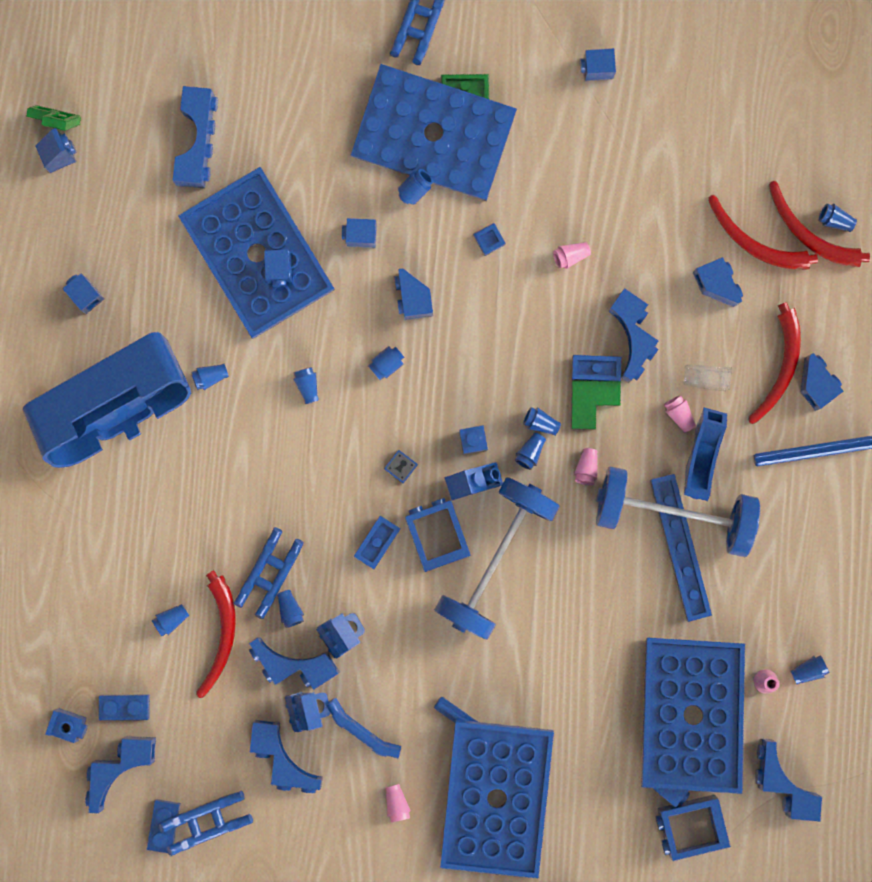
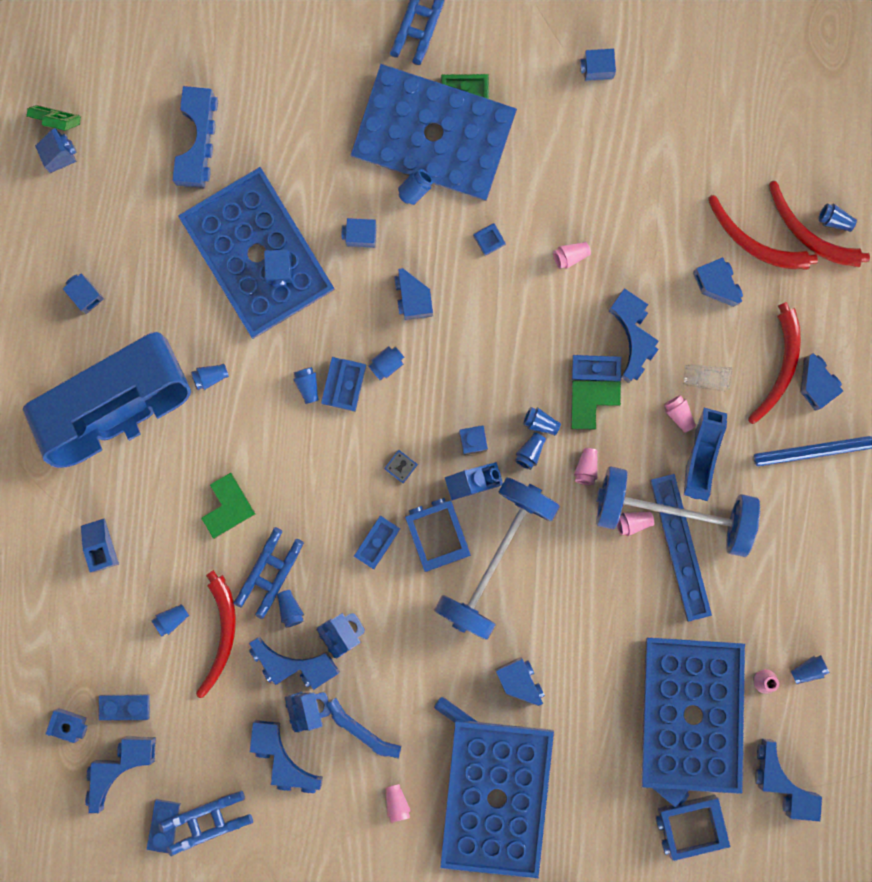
none -> blue slope [81,518,119,573]
none -> green tile [201,472,256,539]
none -> blue plate [321,357,367,412]
none -> blue slope [495,657,545,706]
none -> bright pink cone [617,512,654,536]

